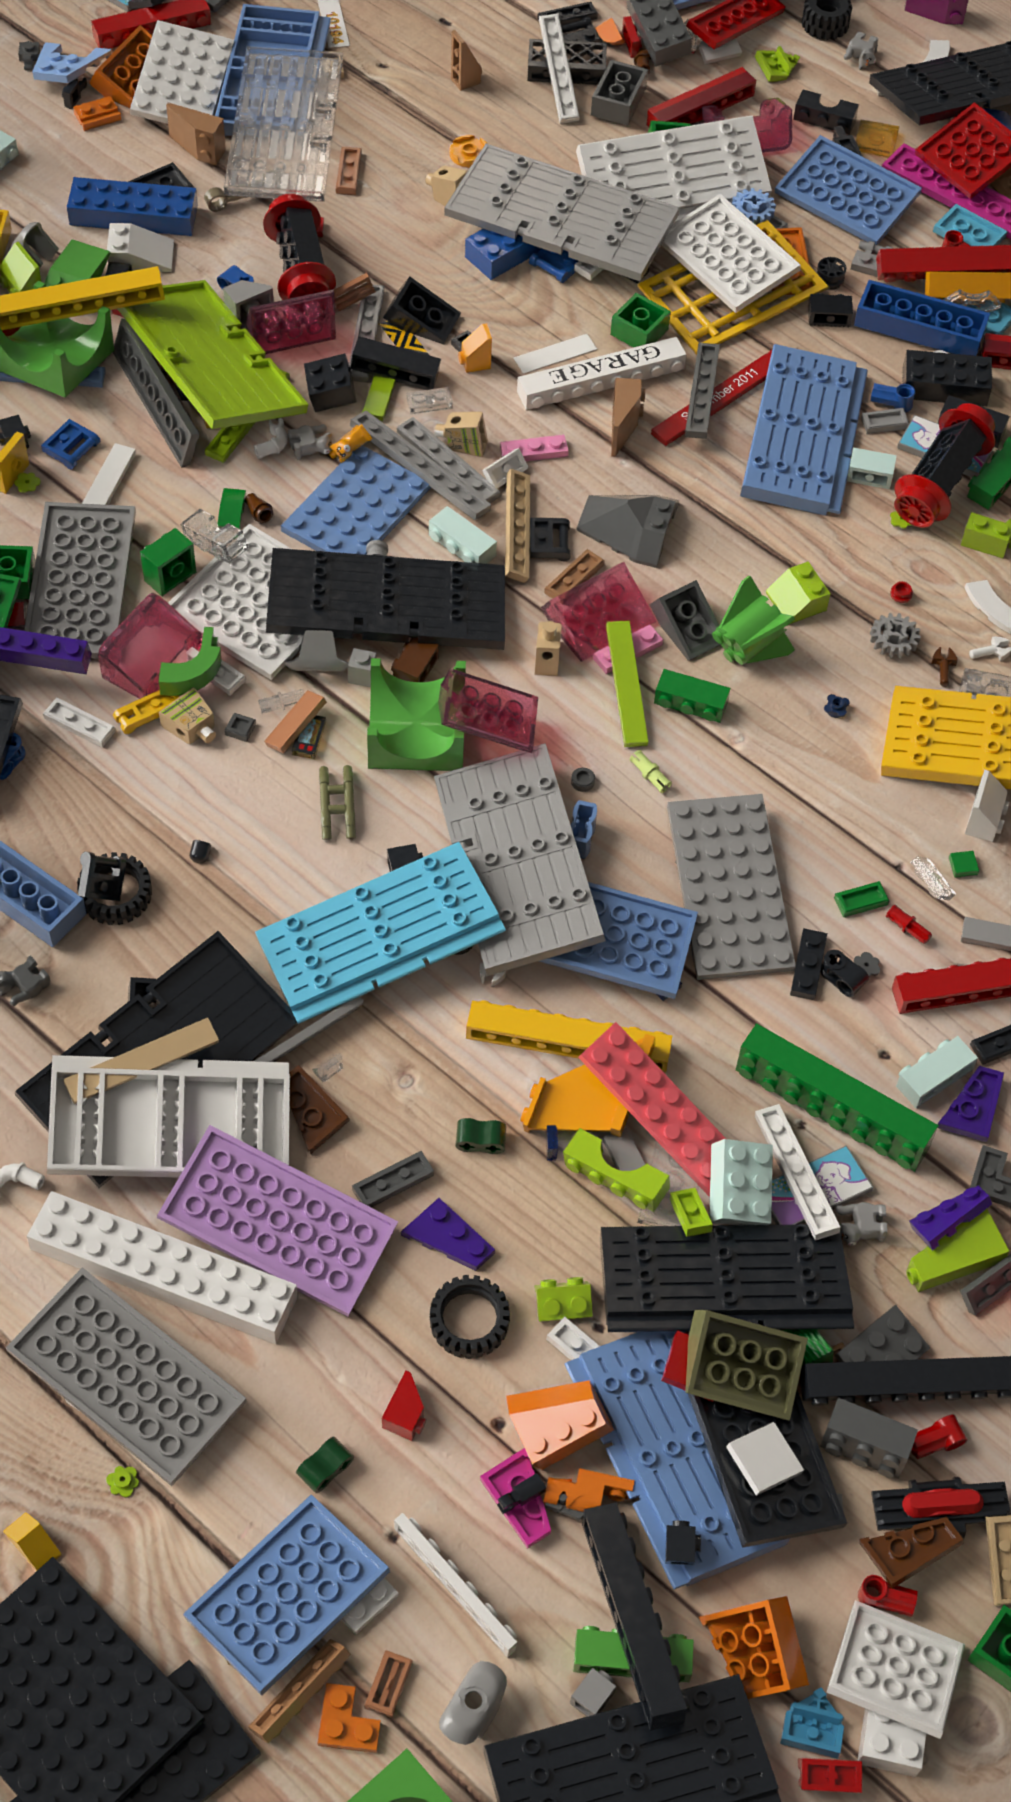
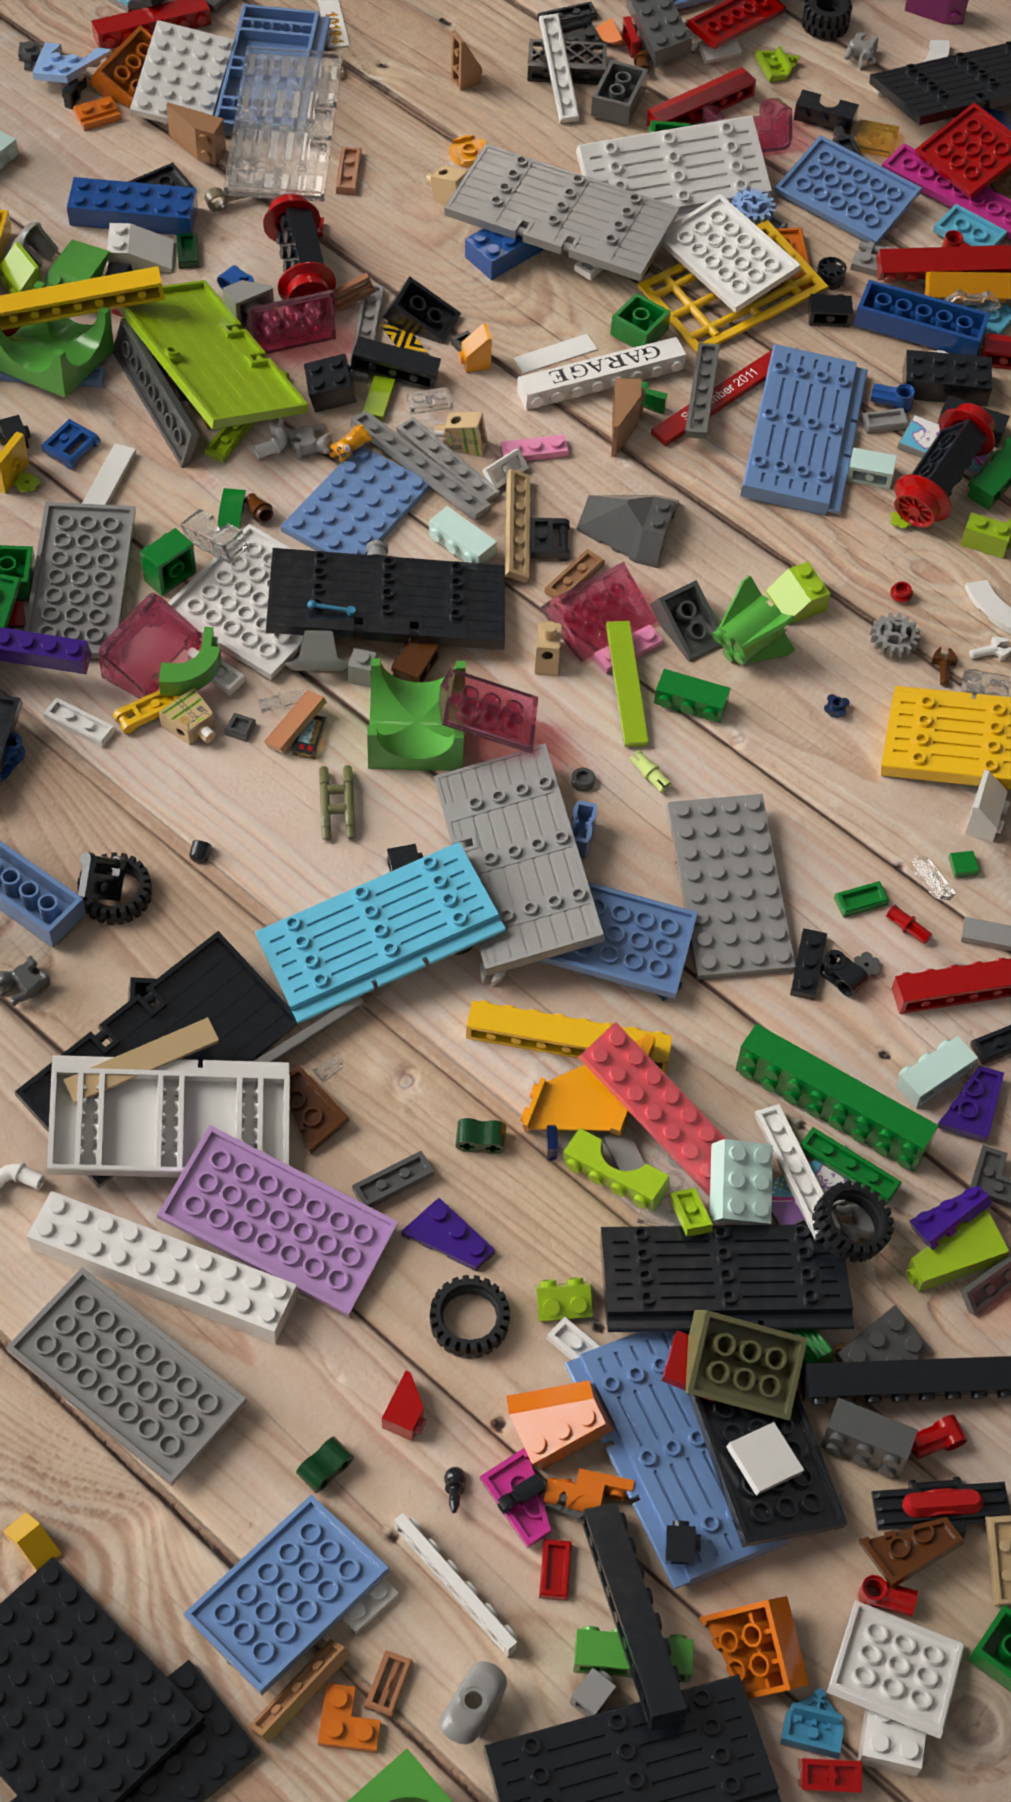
lime plant [106,1466,139,1497] -> none
blue plate [529,248,578,283] -> none
none -> dark green tile [176,233,200,269]
none -> dark azure hinge [307,600,356,616]
none -> black bar [444,1467,466,1514]
none -> red tile [539,1539,572,1601]
none -> green slope [629,378,668,414]
none -> green tile [800,1127,902,1205]
none -> black tyre [812,1181,894,1263]

